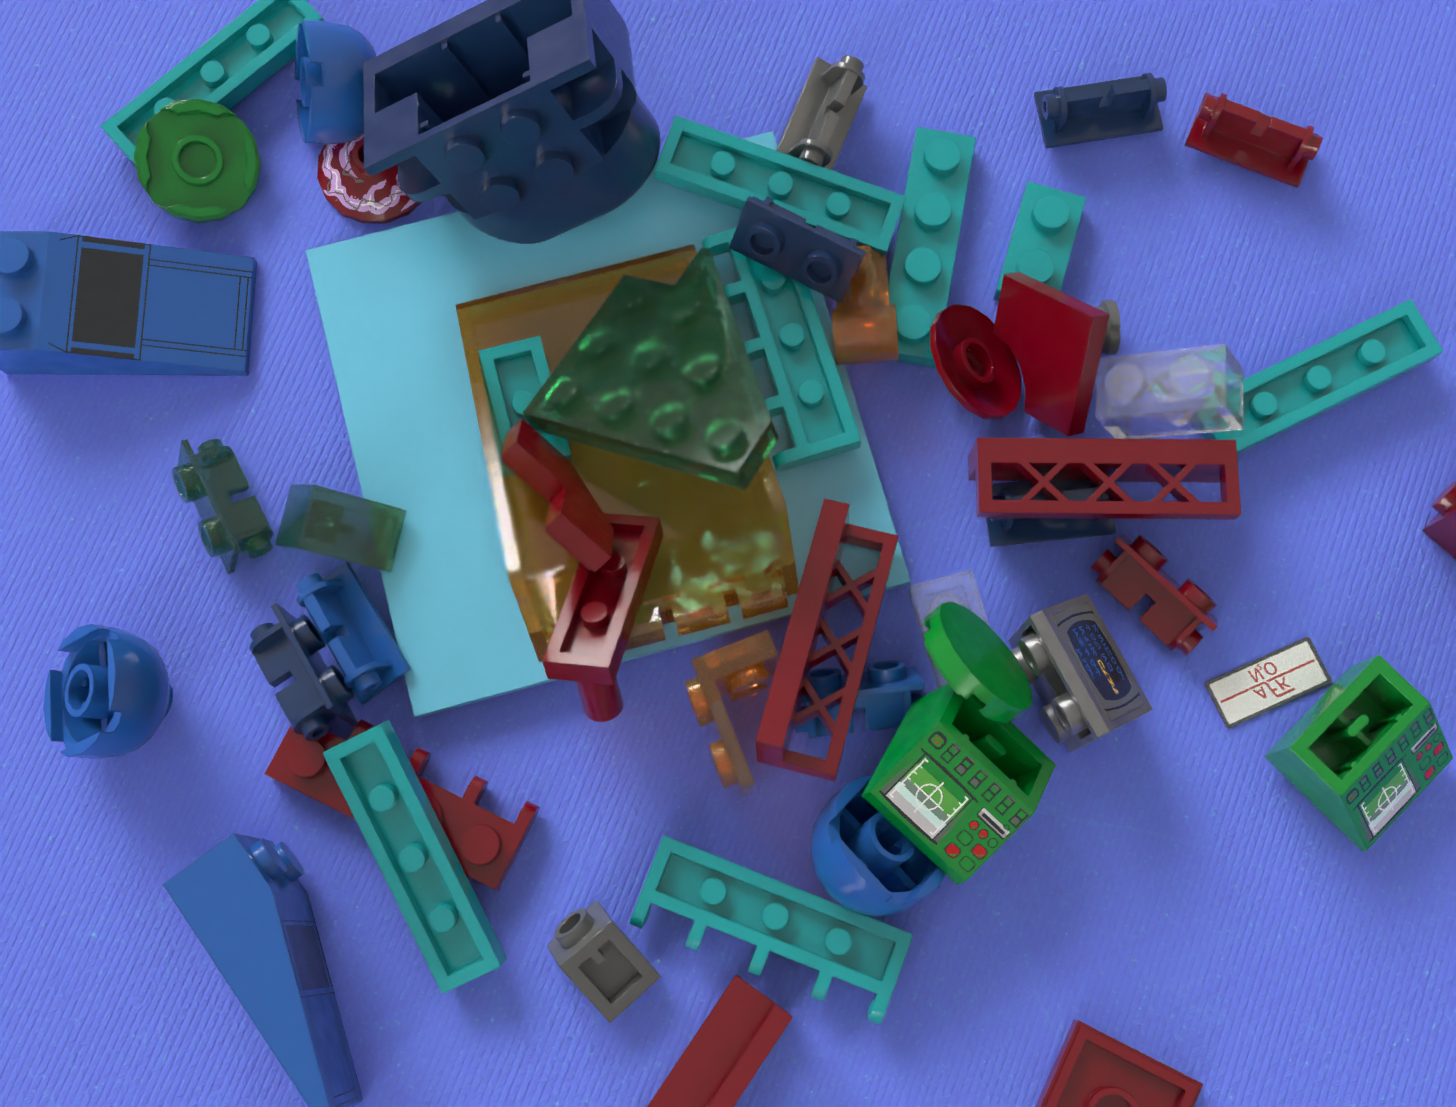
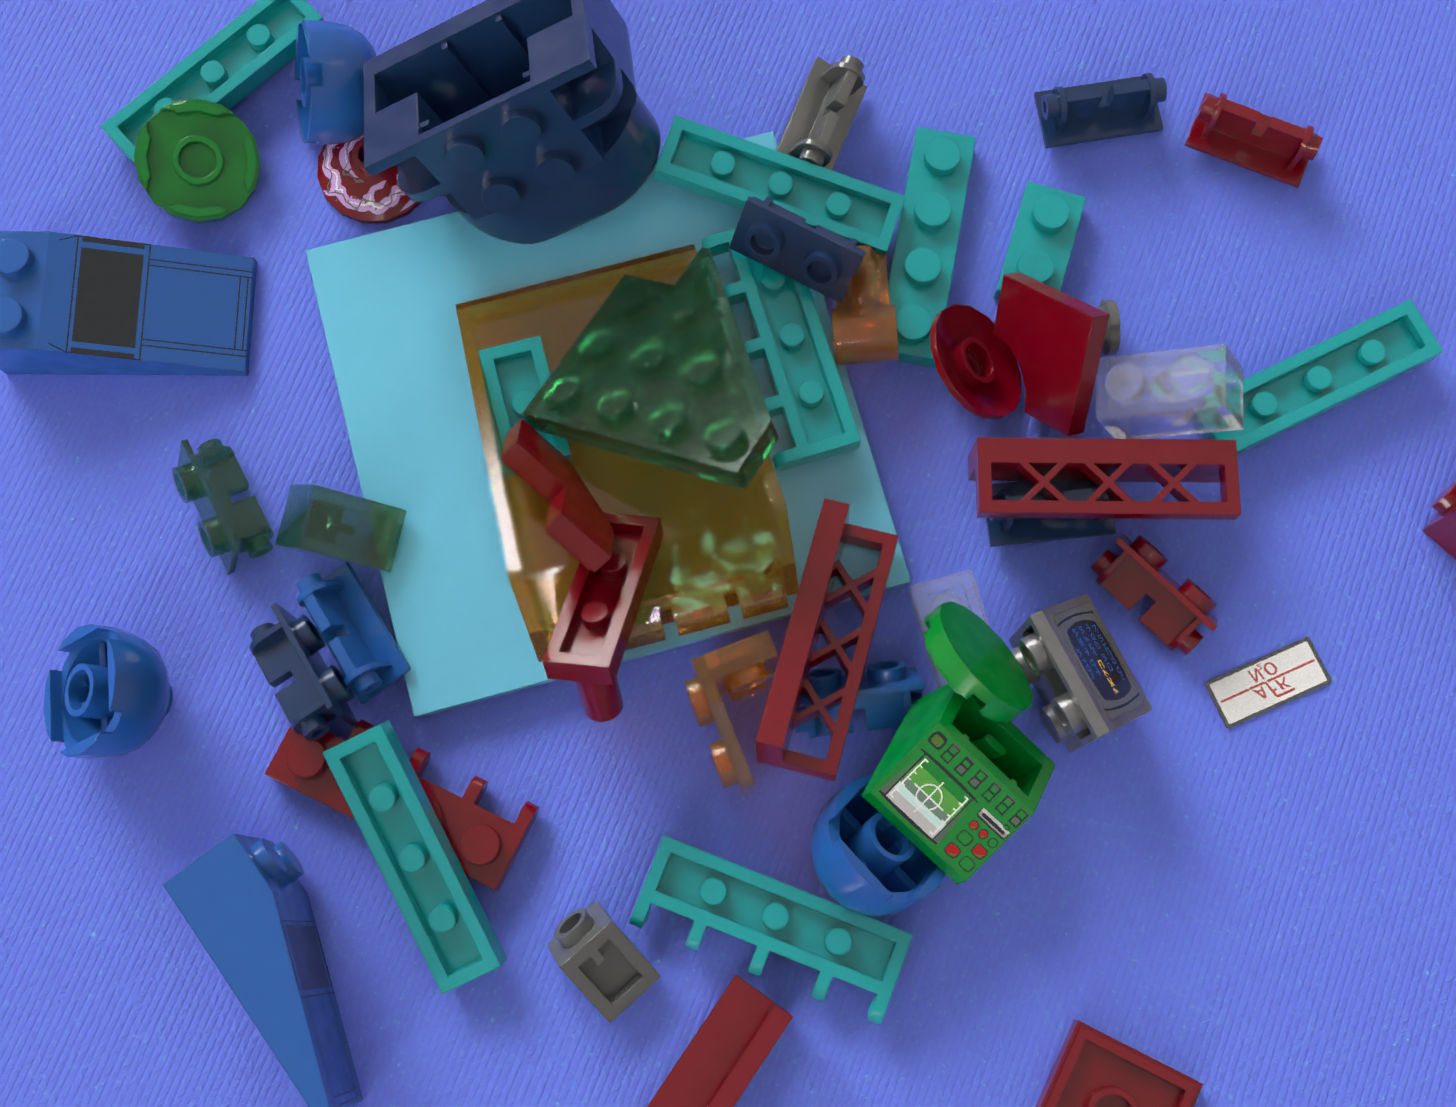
green slope [1264,655,1453,851] -> none

